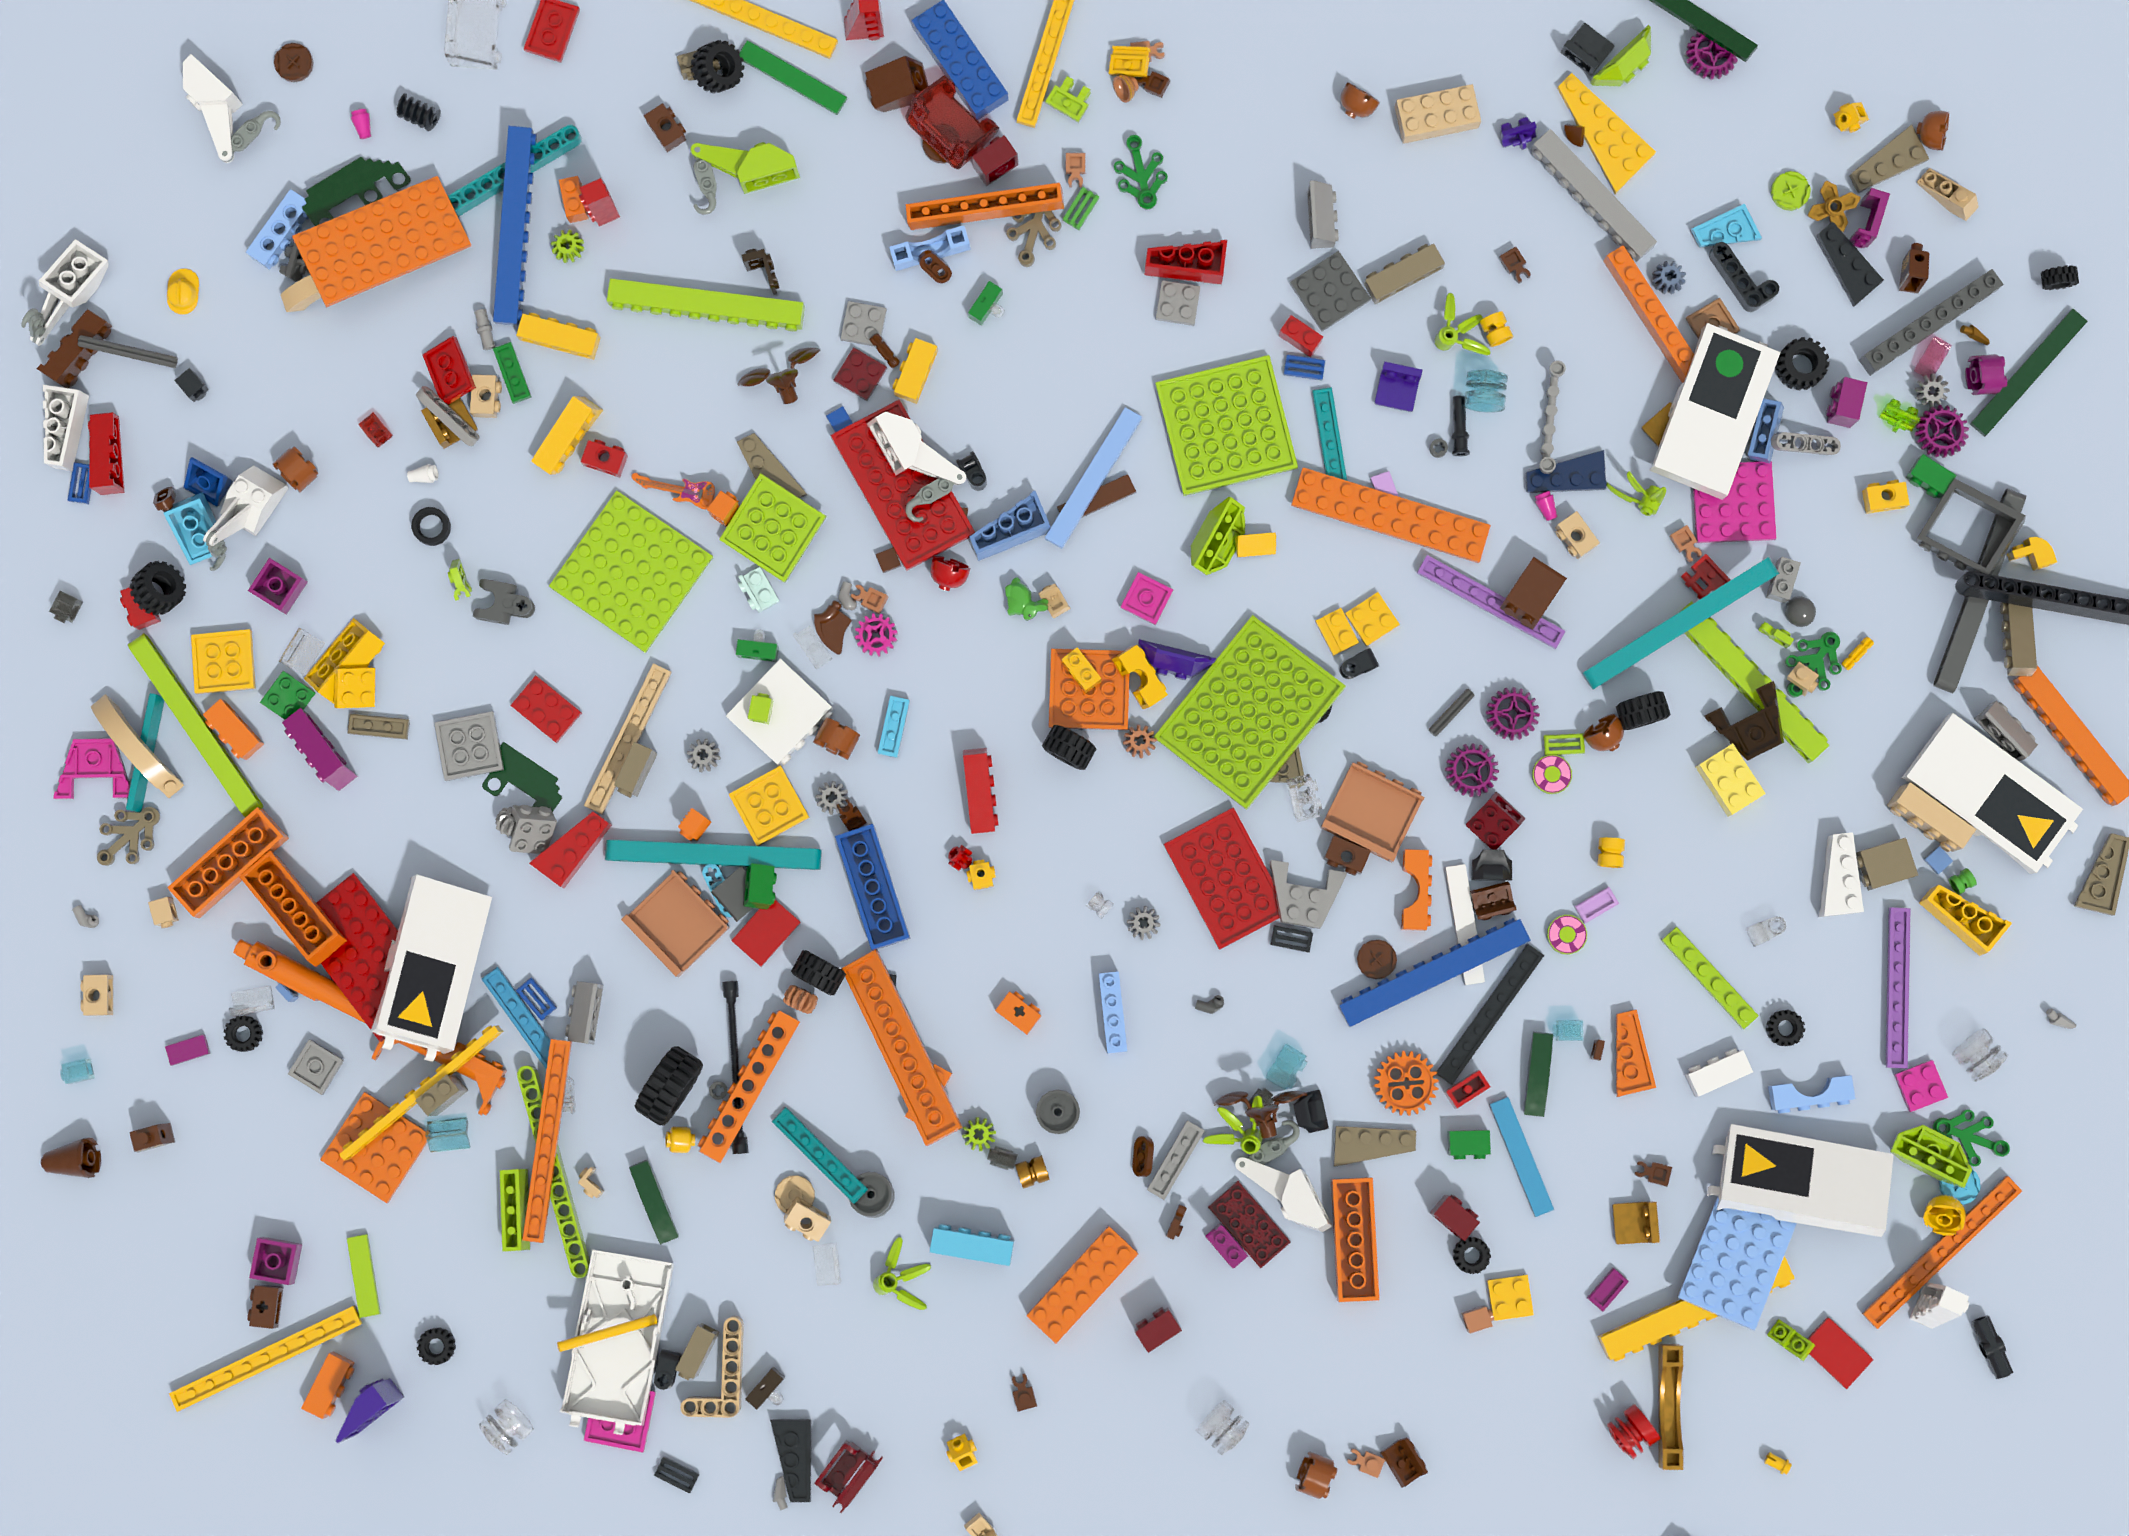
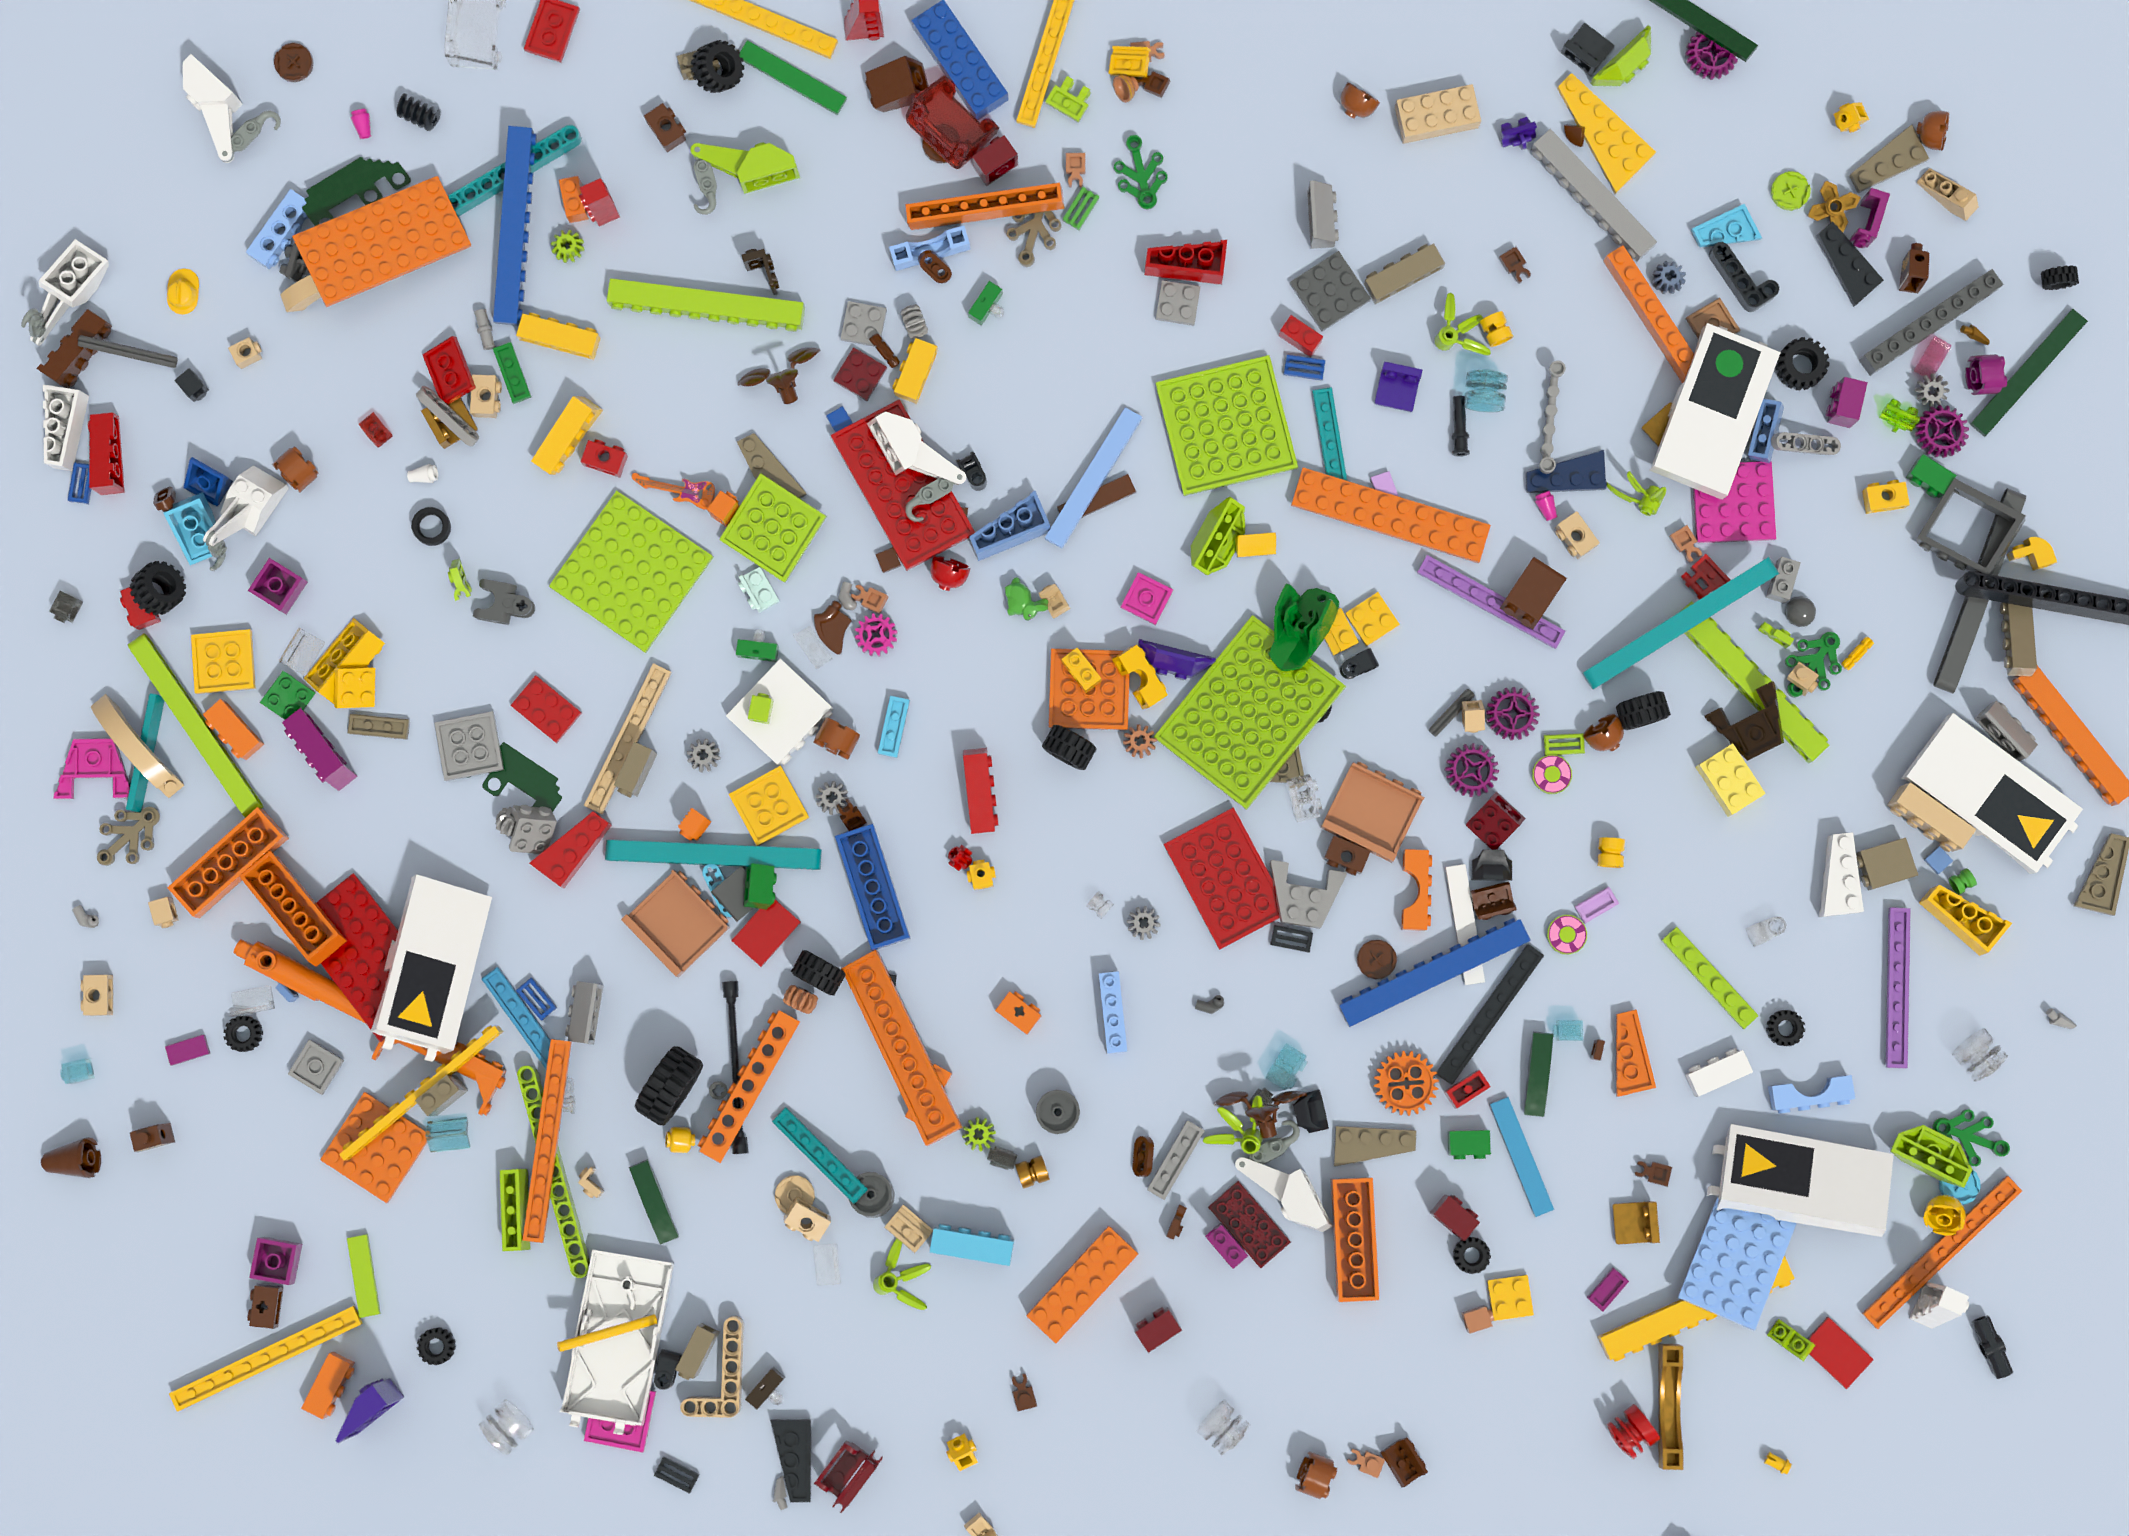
dark grey bush [1429,439,1448,458] -> none
dark pink plate [1894,1060,1948,1112] -> none
none -> tan brick [228,337,262,369]
none -> tan plate [884,1205,933,1253]
none -> light grey gear [901,304,928,339]
none -> green piece [1269,583,1340,671]
none -> tan brick [1462,700,1485,733]

